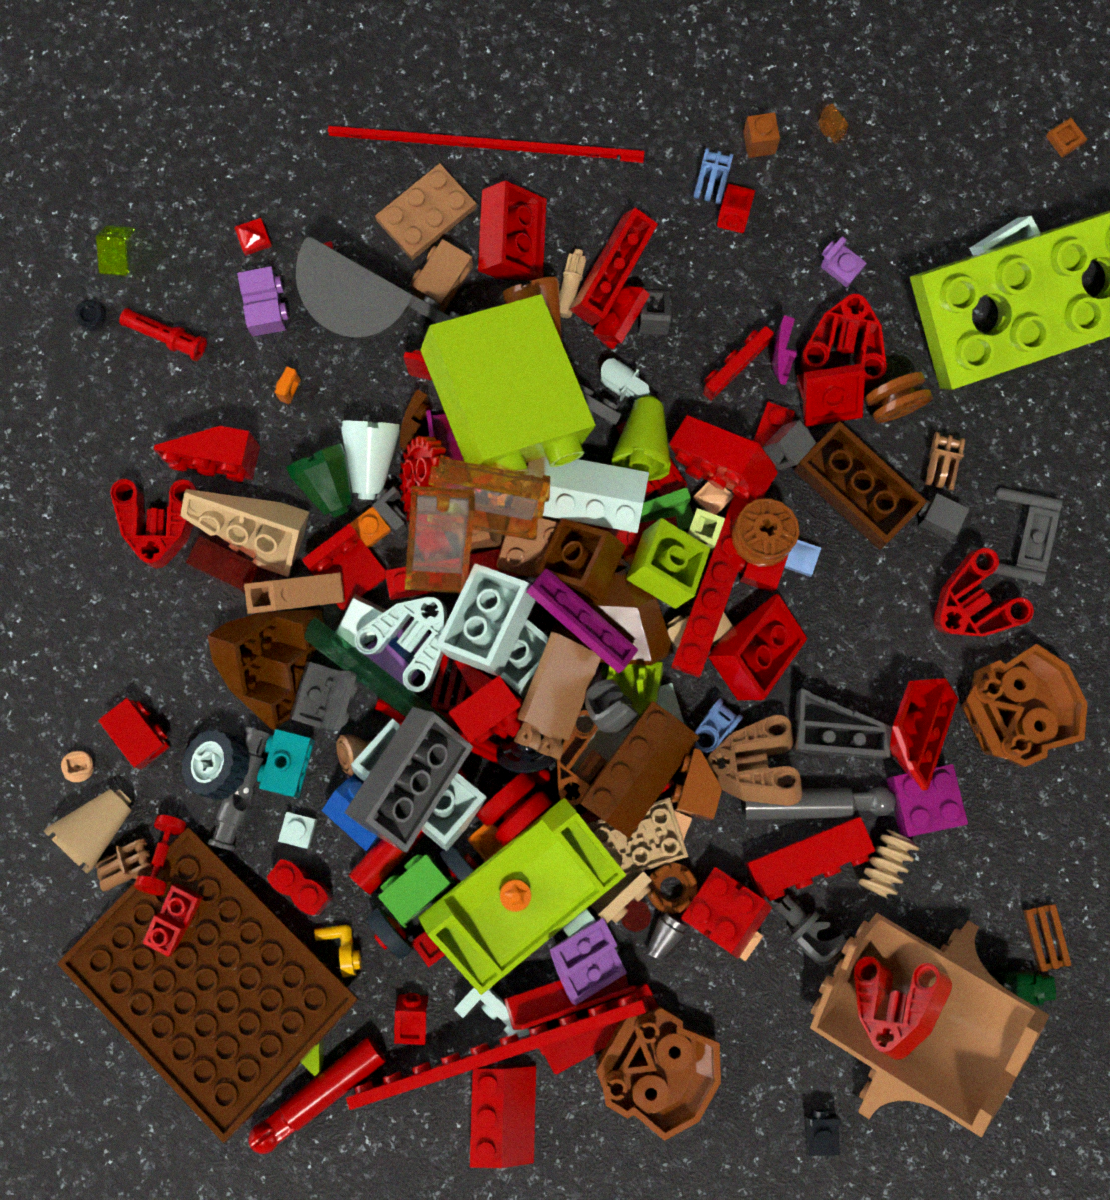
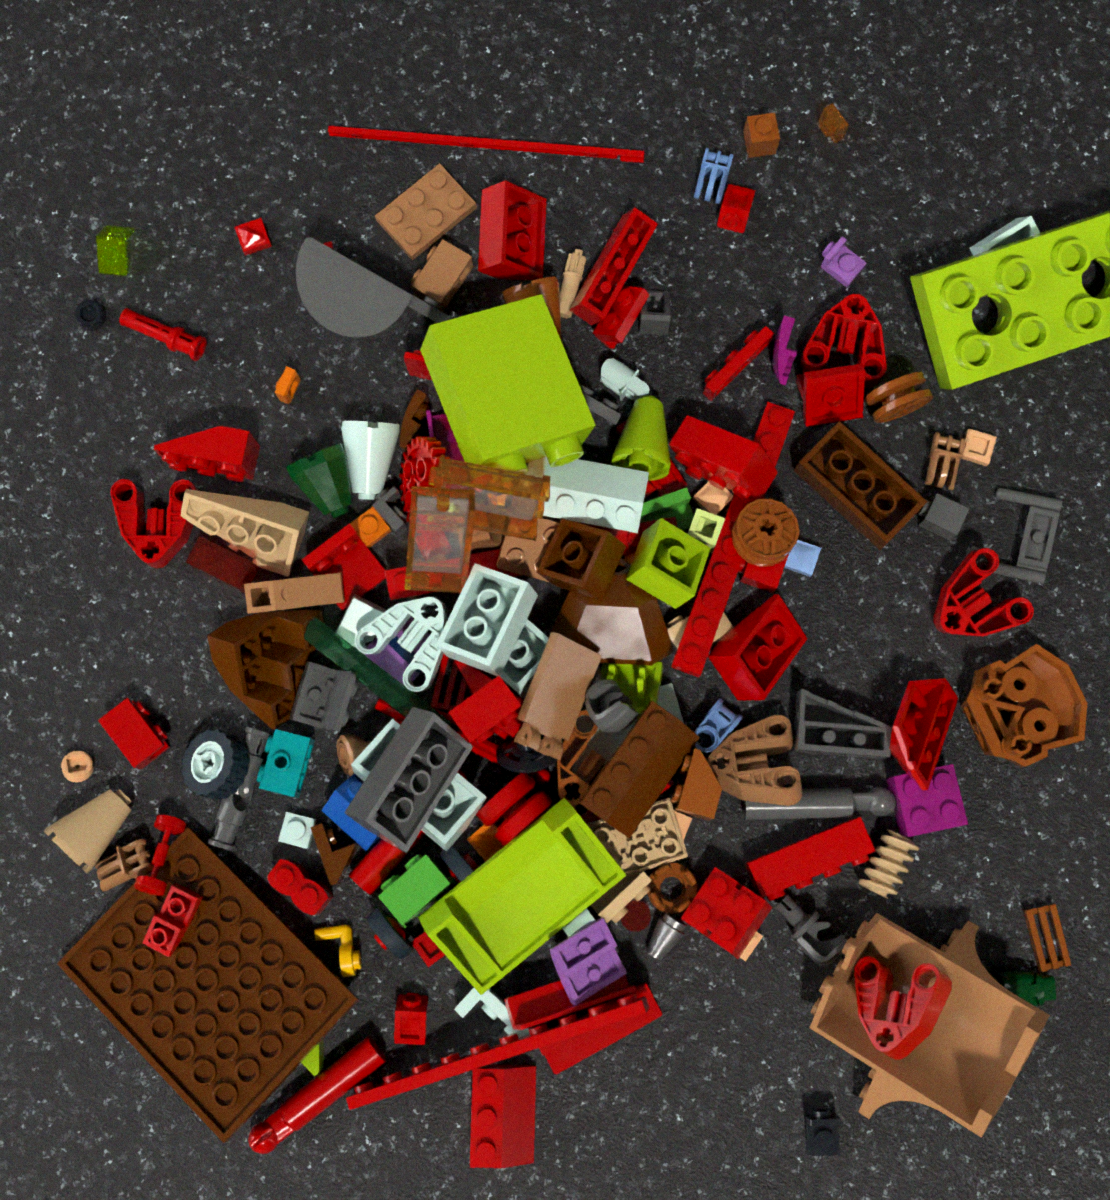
medium lavender brick [237,267,289,337] -> none
orange tile [499,879,531,912] -> none
magenta panel [526,568,639,674] -> none
dark orange brick [596,1006,721,1141] -> none
dark grey brick [762,420,817,470] -> none
dark orange tile [1046,118,1088,158] -> none
none -> reddish brown slope [310,823,359,886]
none -> light nougat tile [962,429,997,466]

